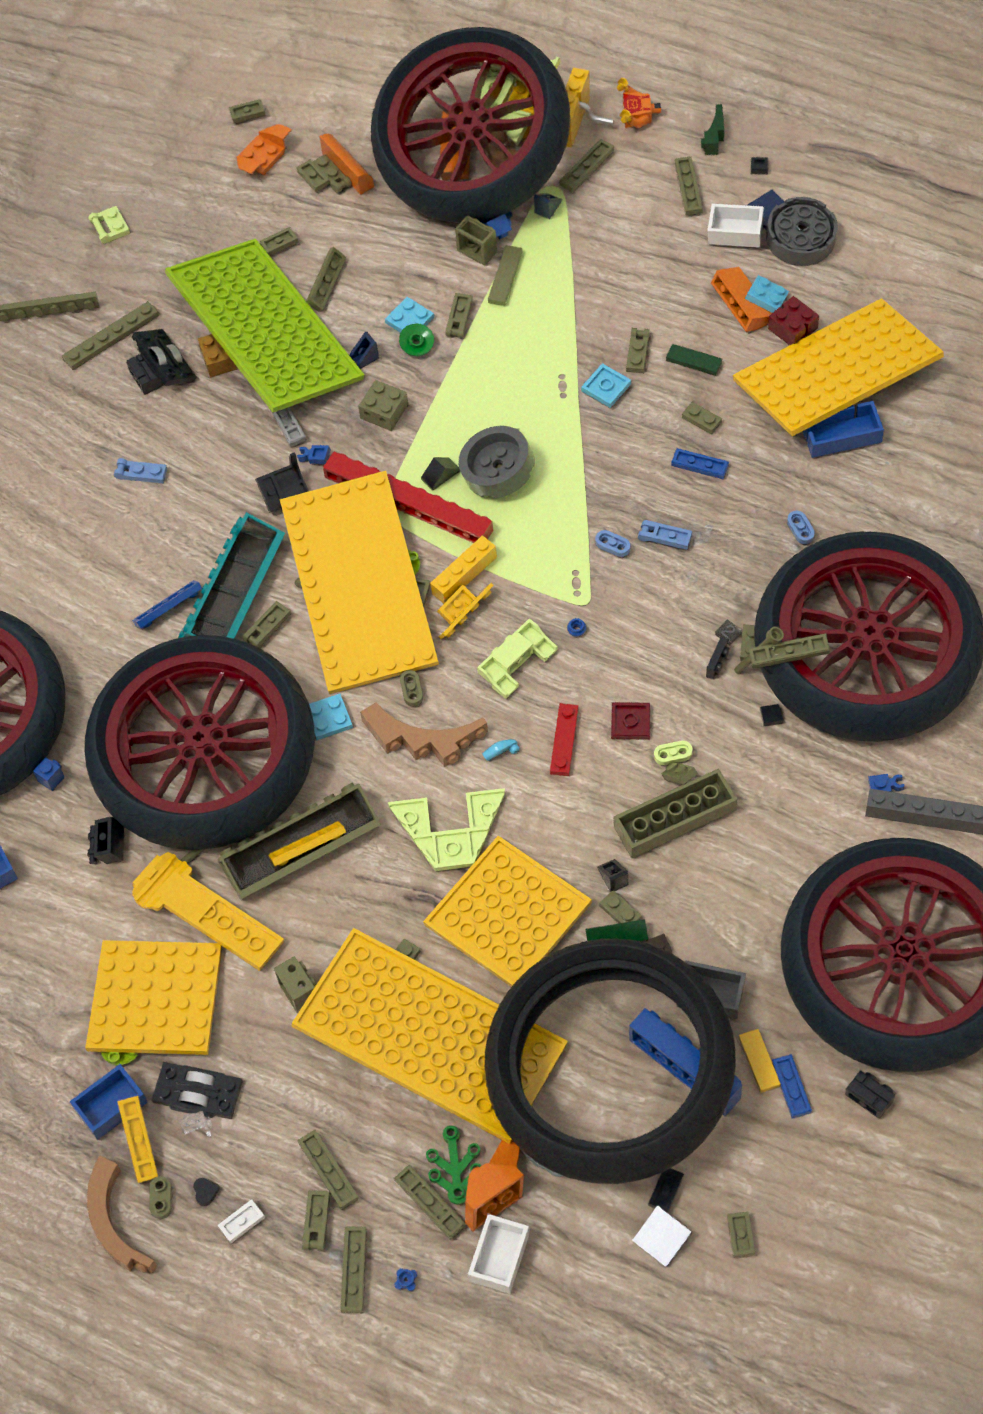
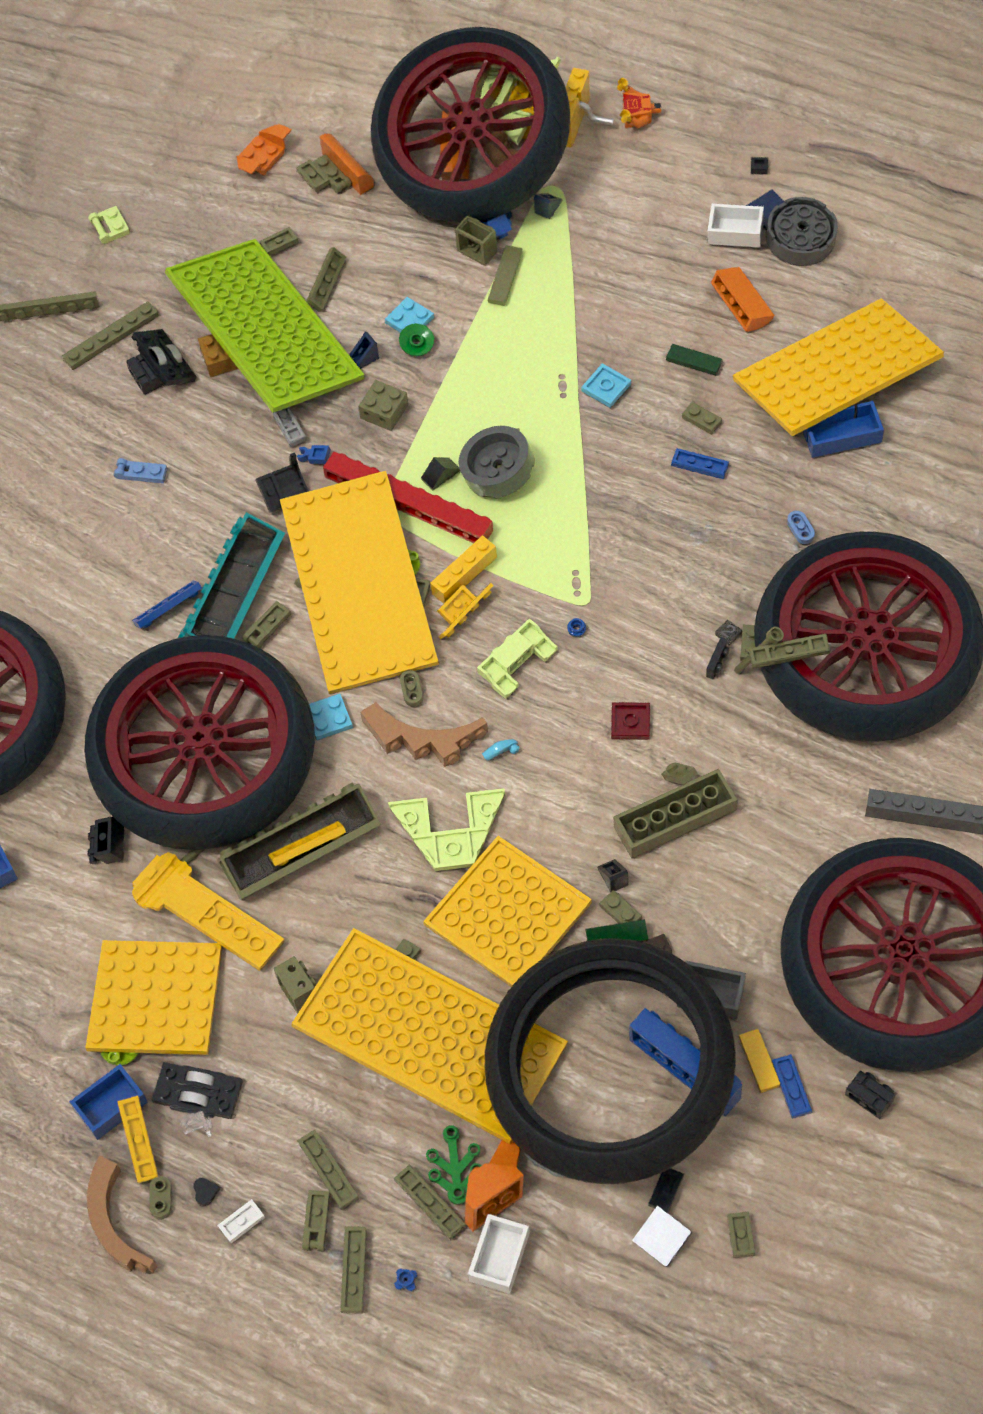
blue brick [33,757,65,791] -> none
olive plate [229,99,265,124] -> none
olive plate [446,293,473,338] -> none
red plate [550,703,579,776] -> none
olive plate [559,139,614,193] -> none
medium blue plate [595,530,630,557] -> none
olive plate [626,328,650,373] -> none
medium blue plate [637,520,692,550] -> none
yellowish green plate [654,741,693,765] -> none
olive plate [674,156,703,216] -> none
dark green slope [701,104,724,155] -> none
medium azure plate [745,275,789,313] -> none
black tile [760,704,783,726] -> none
dark red piece [768,296,819,345] -> none
blue plate [868,774,905,792] -> none

